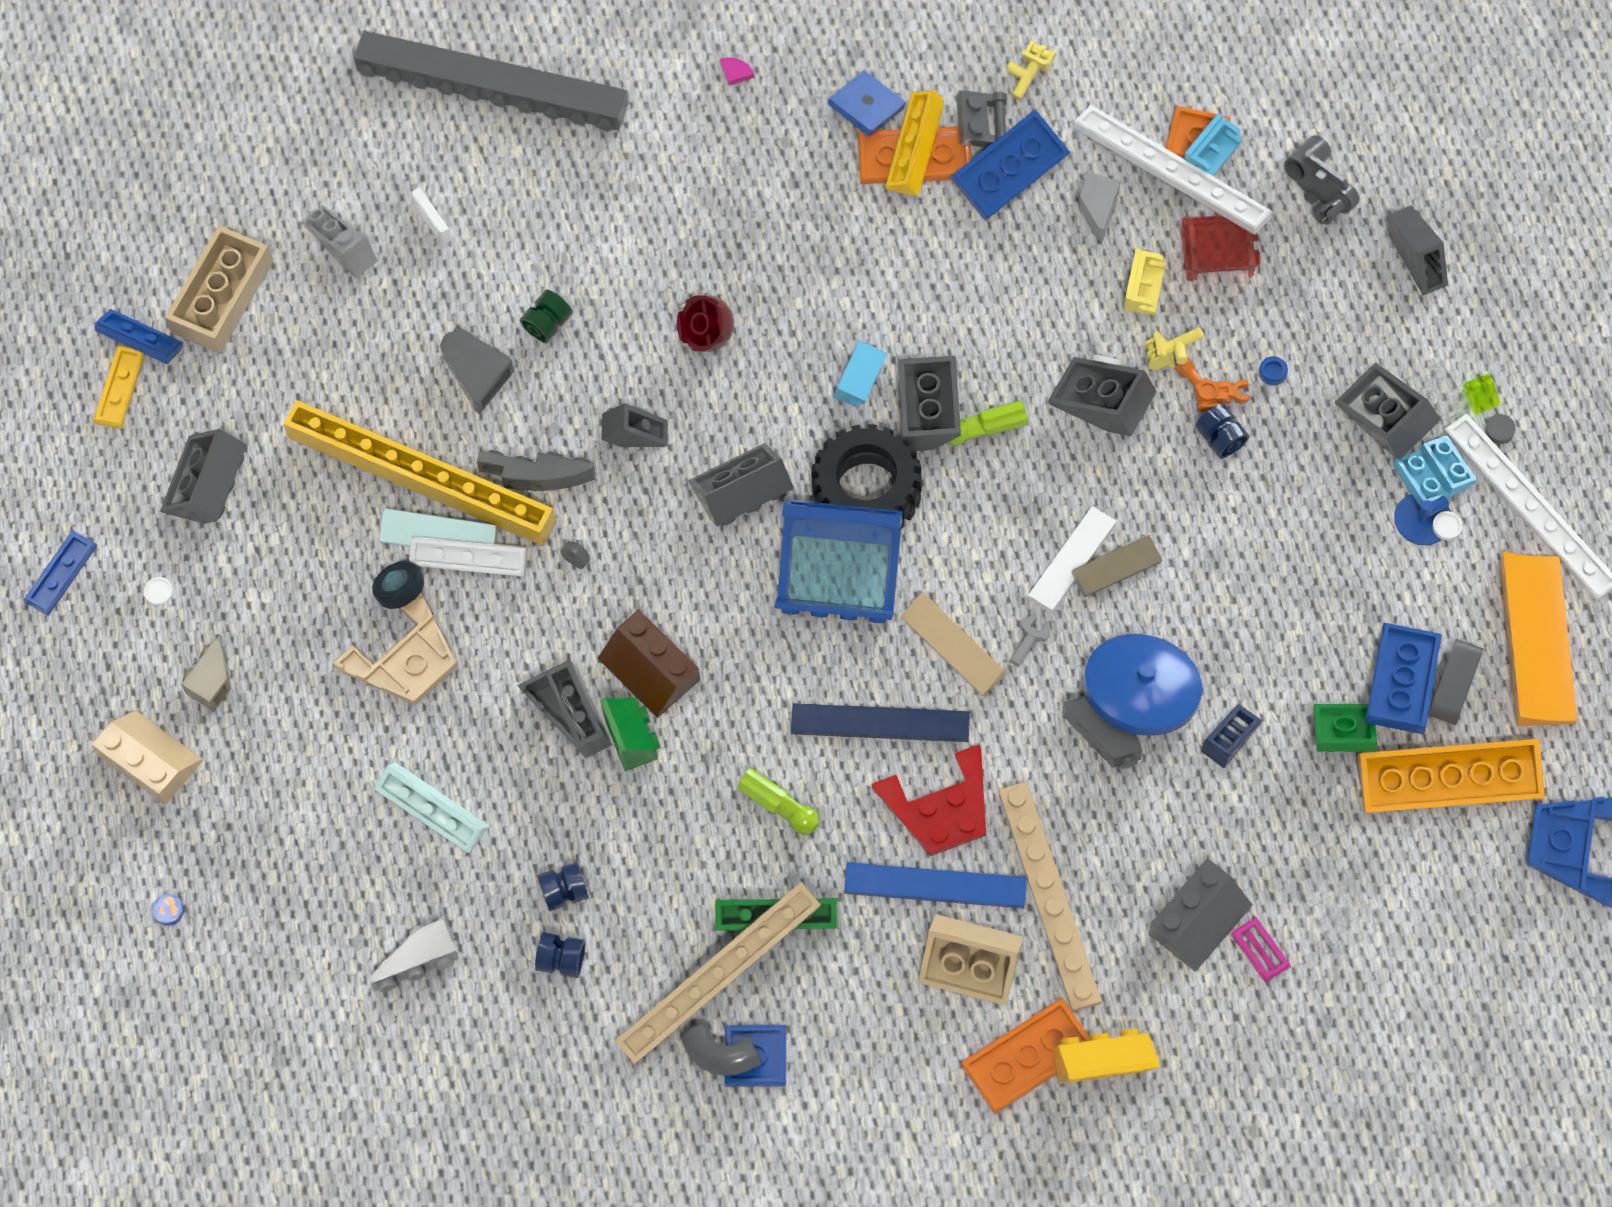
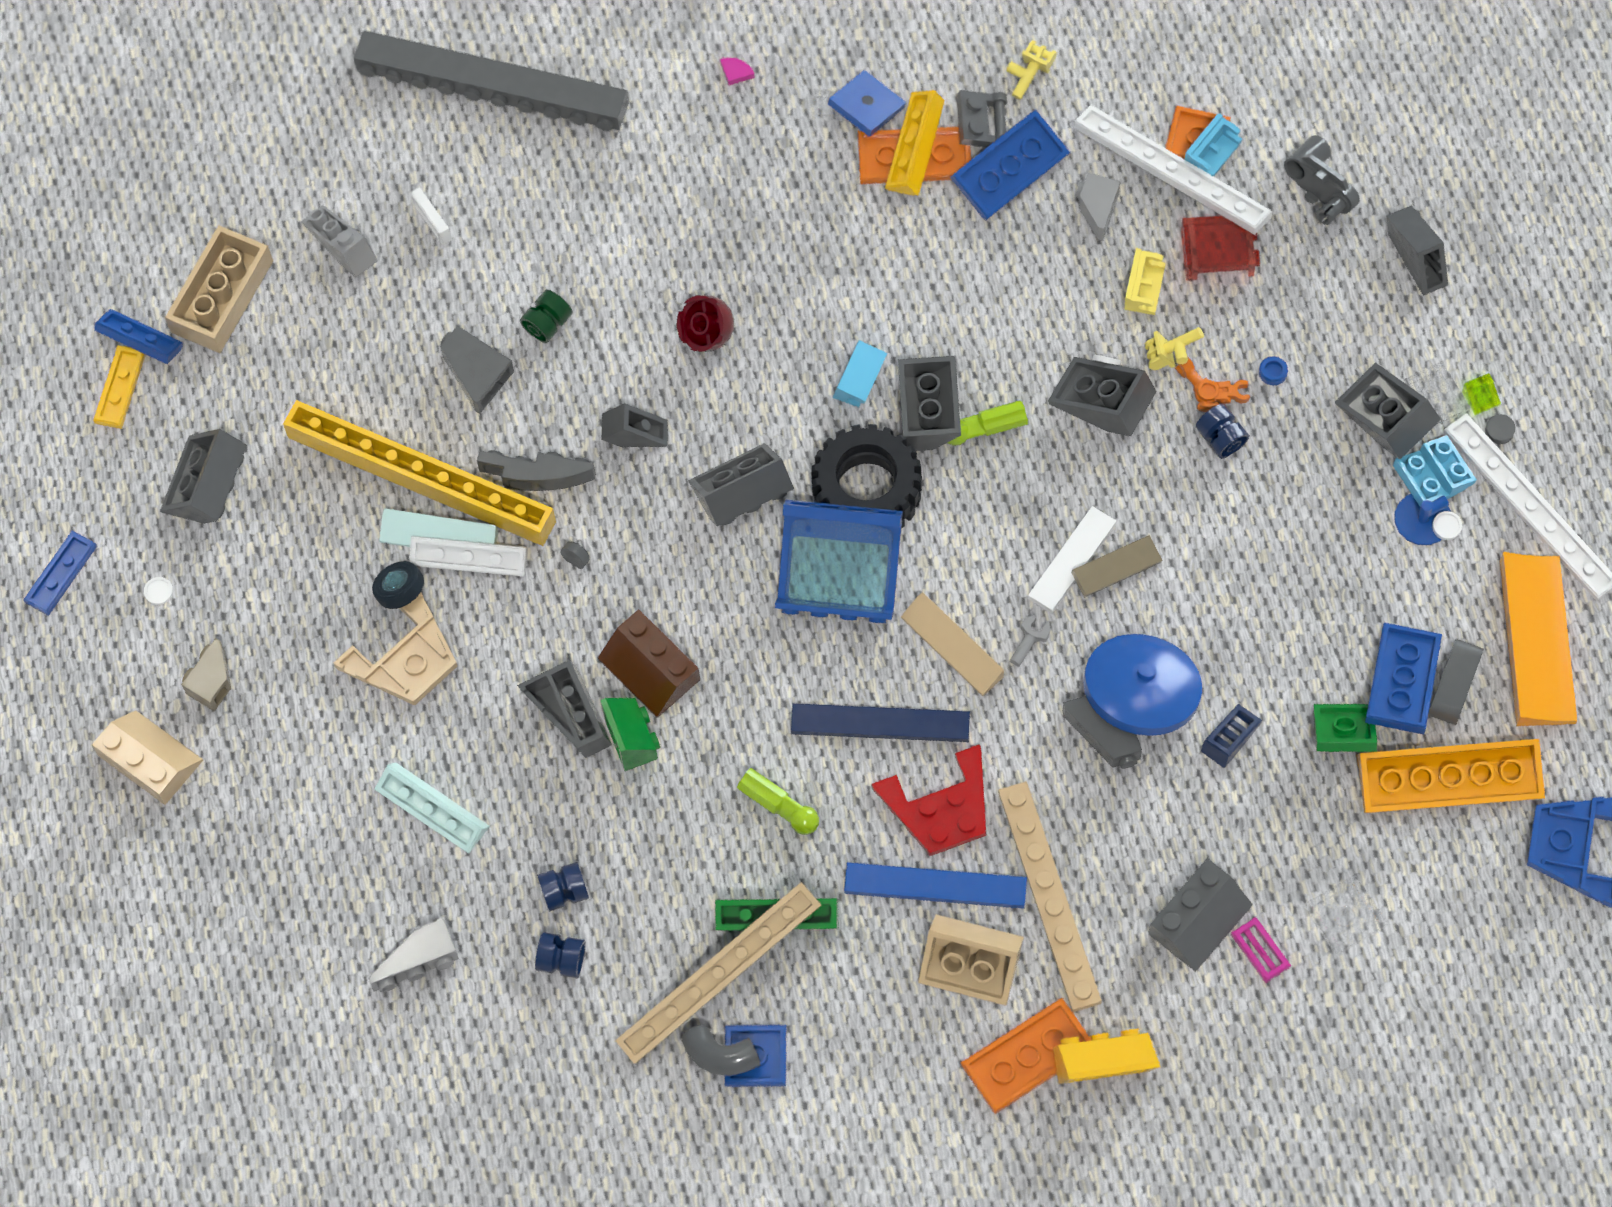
tile [152,894,184,926] -> none

